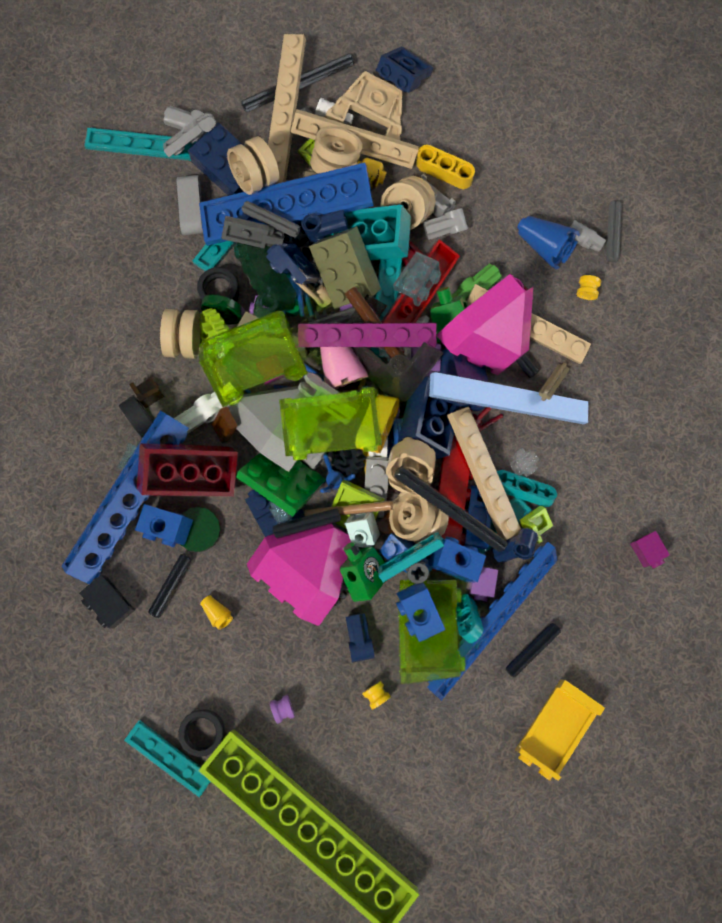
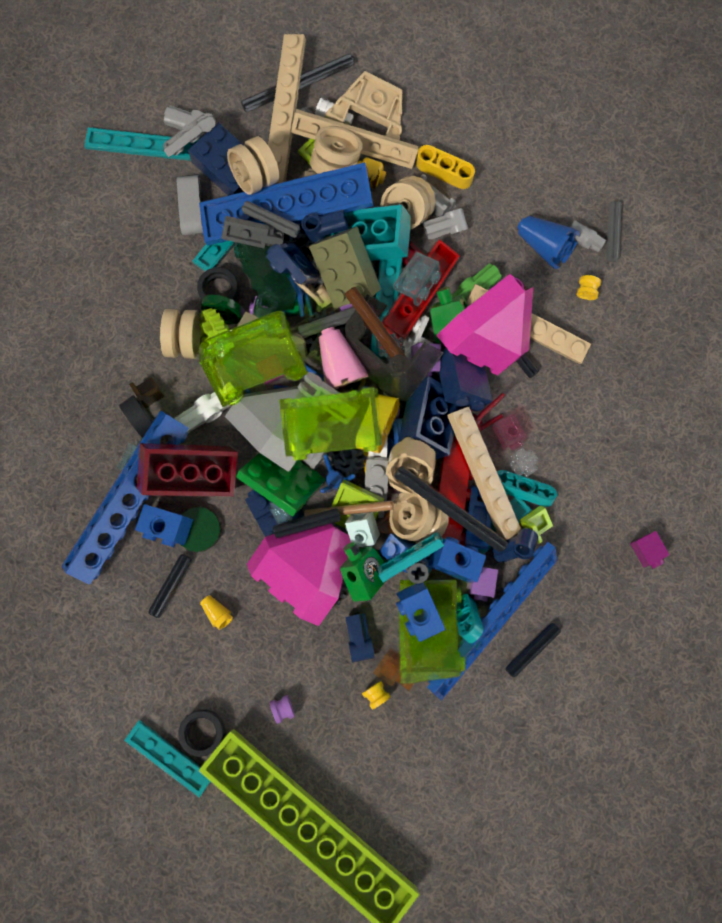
black brick [79,575,135,629] -> none
reddish brown tile [212,406,238,443] -> none
magenta plate [298,323,436,347] -> none
dark blue plate [376,46,434,93] -> none
light blue tile [429,372,588,424] -> none
yellow panel [515,679,605,781] -> none
dark tan axle [538,362,570,401] -> none
none -> clear orange plate [373,654,414,691]
none -> clear pink brick [492,414,527,451]

